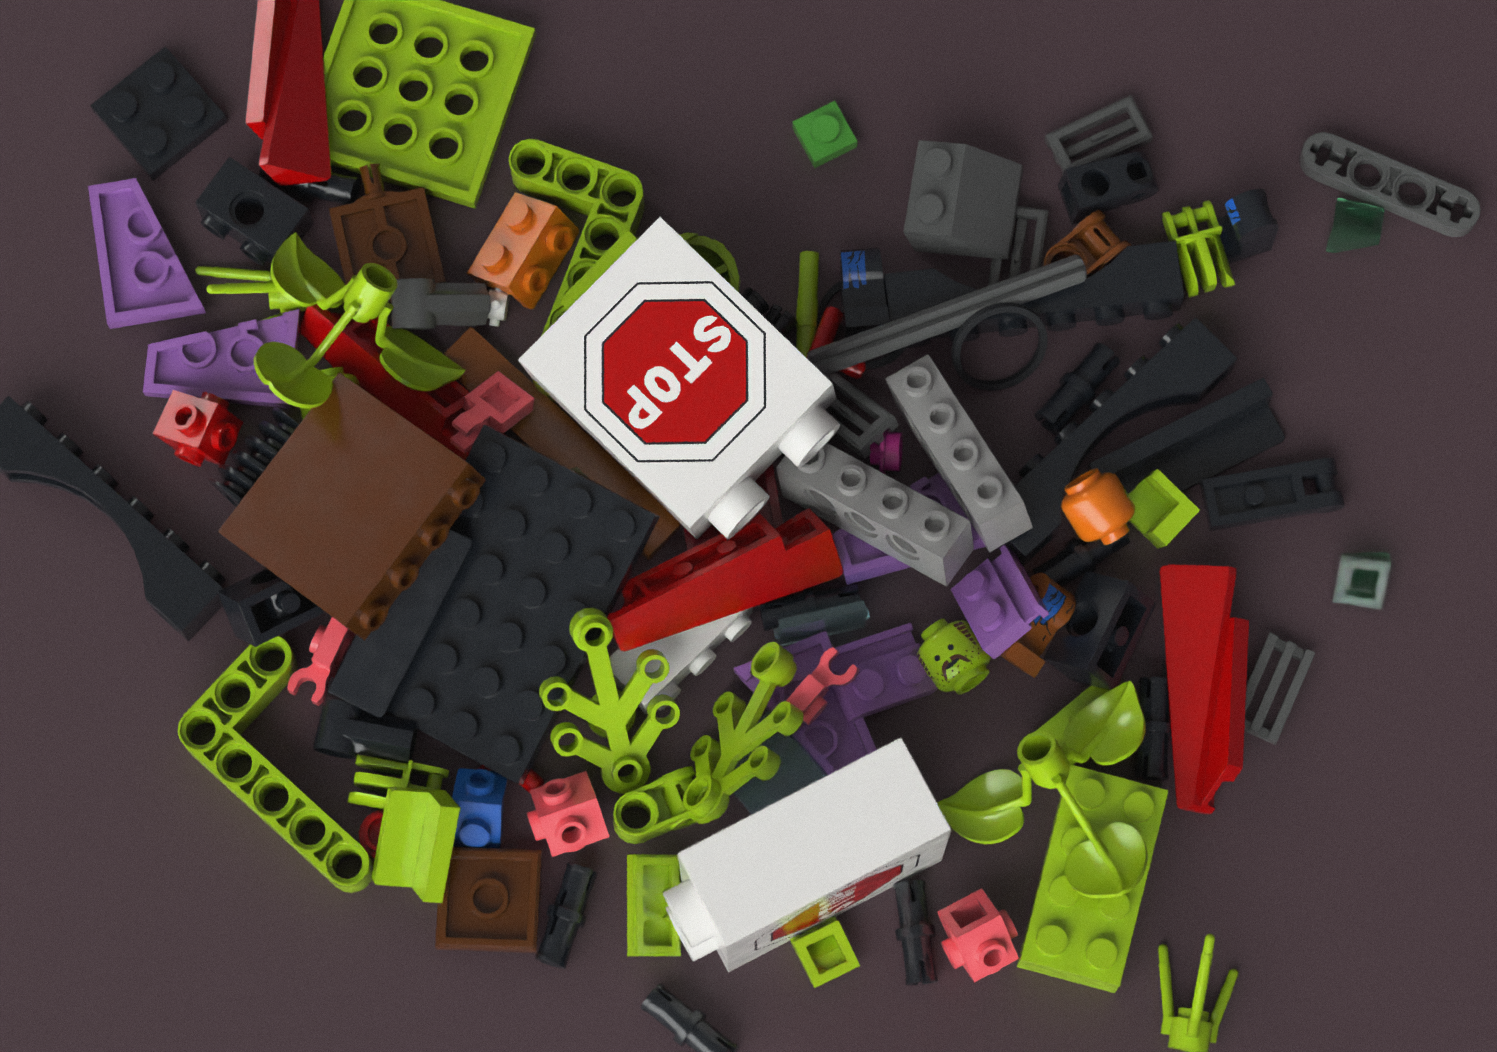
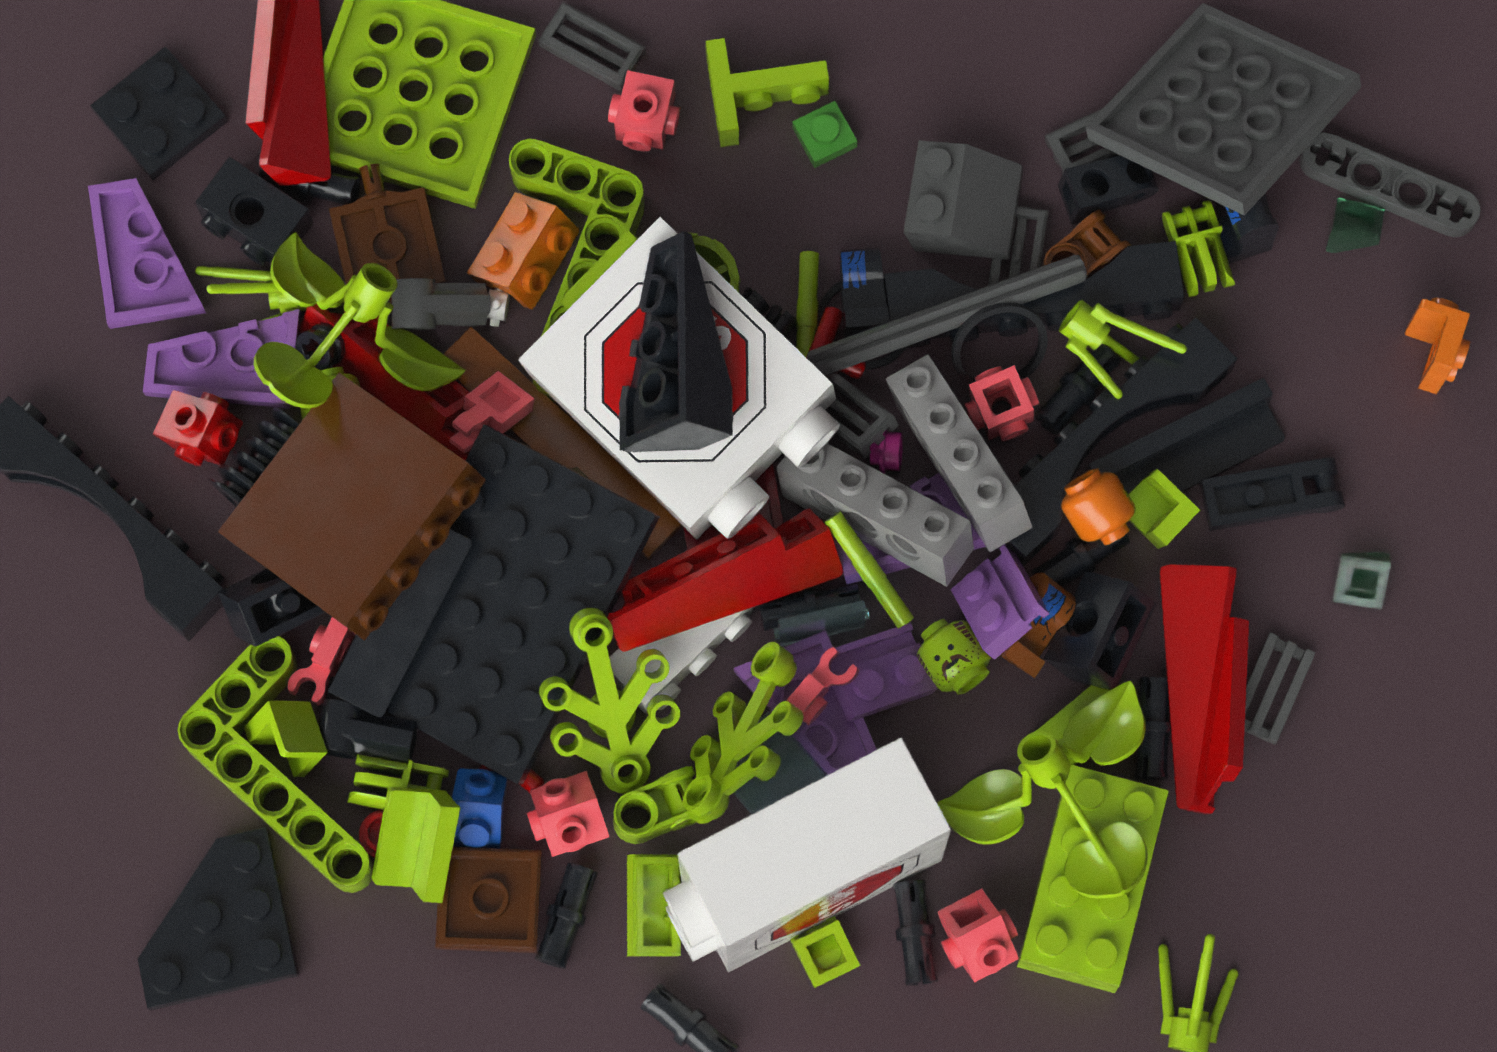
none -> black plate [137,827,299,1011]
none -> lime panel [244,700,328,777]
none -> black bush [296,322,346,370]
none -> dark grey tile [538,2,646,92]
none -> coral brick [608,70,680,152]
none -> black wedge [619,231,733,452]
none -> lime bracket [705,38,829,147]
none -> lime piece [824,511,914,629]
none -> coral brick [964,365,1039,441]
none -> lime plant [1059,300,1187,399]
none -> dark grey plate [1086,3,1361,216]
none -> orange bracket [1405,298,1471,394]

